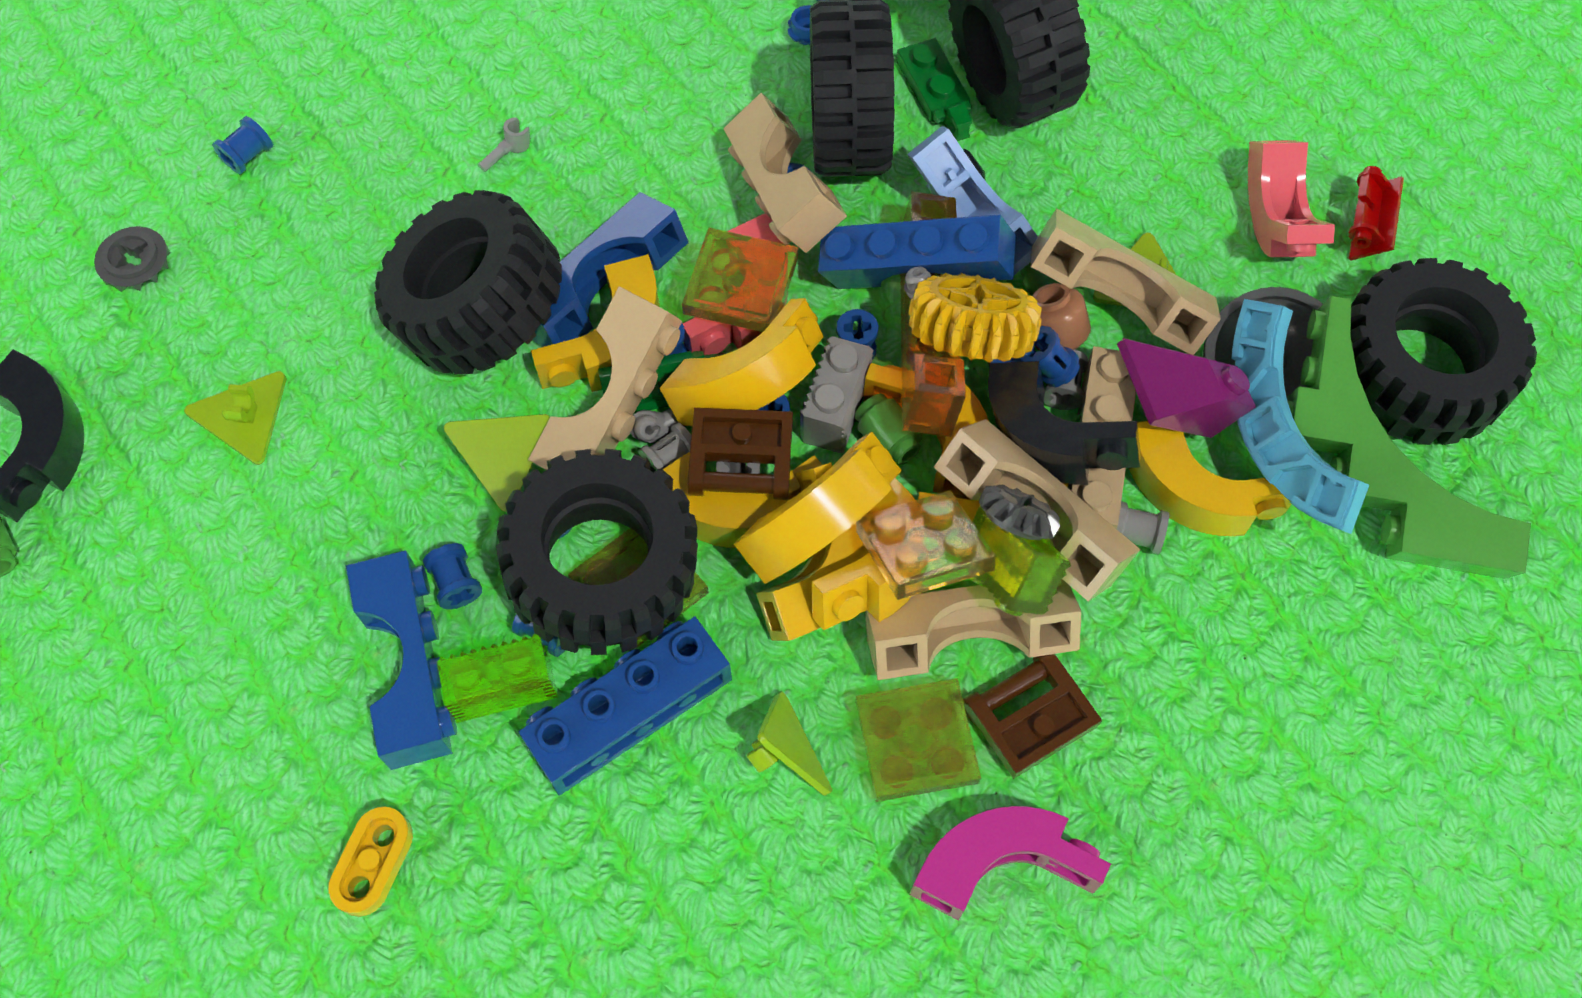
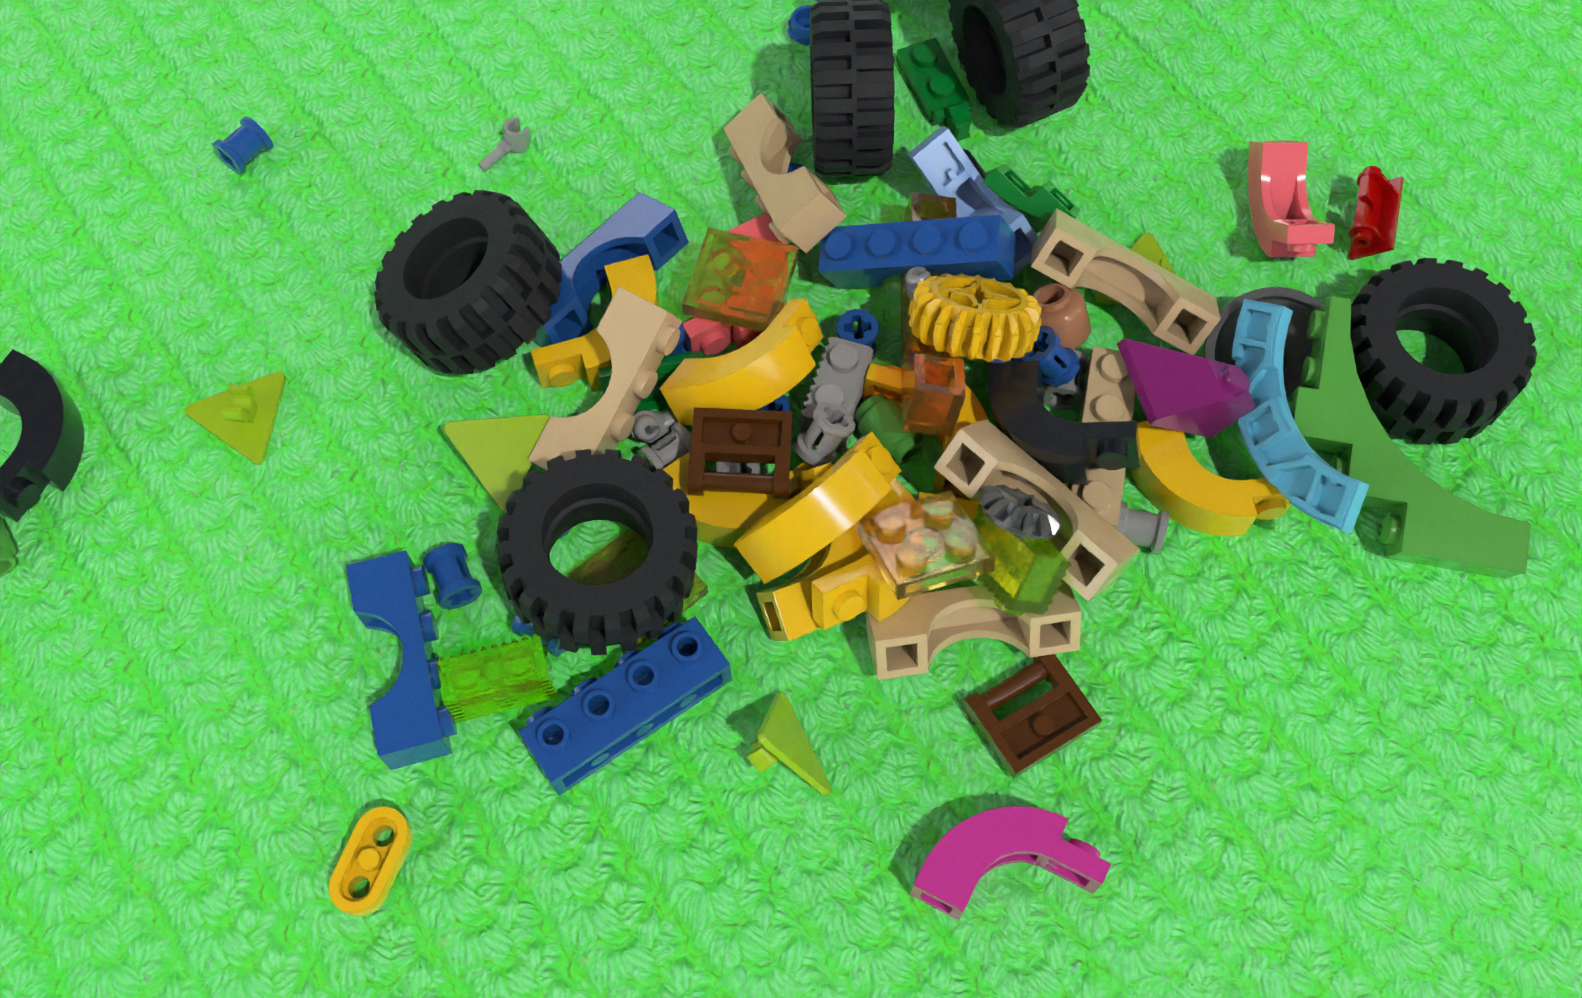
dark grey gear [94,226,171,292] -> none
clear yellow plate [855,678,981,802] -> none
none -> light grey bush [794,402,856,466]
none -> green slope [983,164,1081,220]

